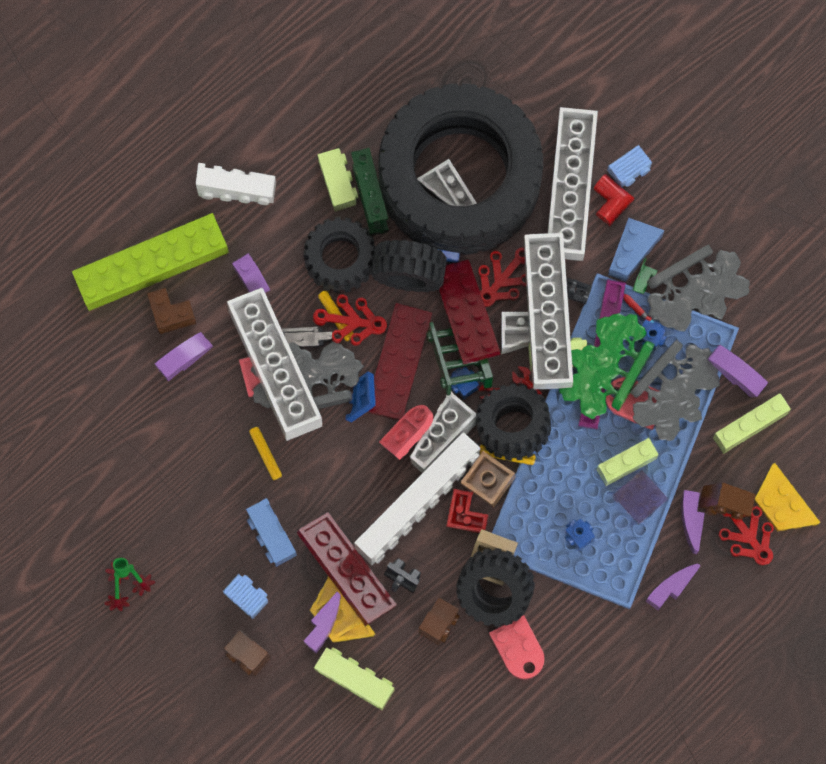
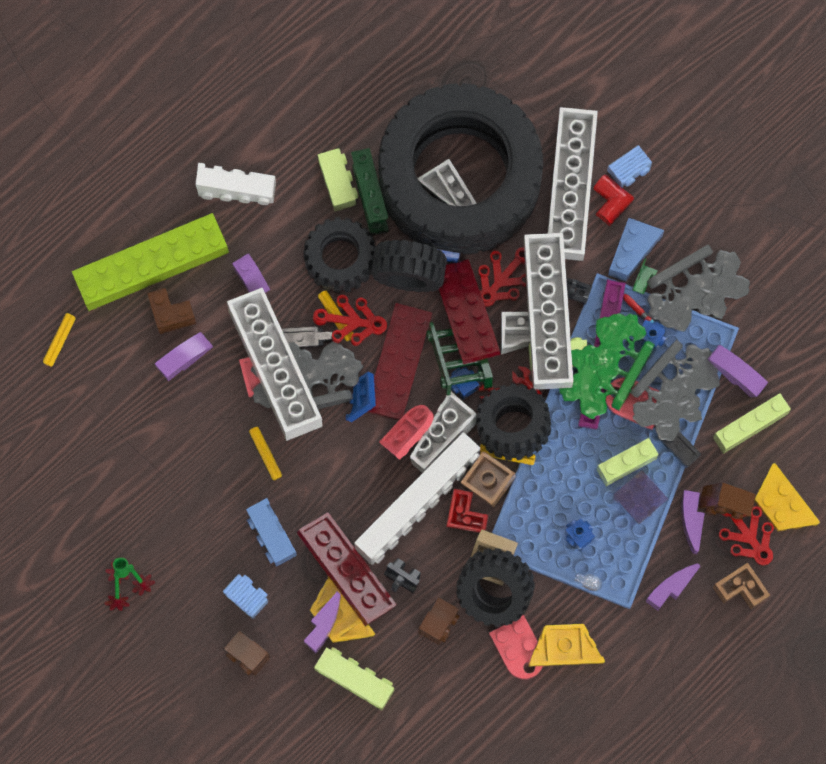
none -> yellow axle [43,313,75,367]
none -> yellow wing [529,624,605,667]
none -> clear cylinder [575,573,602,591]
none -> black hinge [654,425,701,468]
none -> medium nougat brick [713,563,770,609]

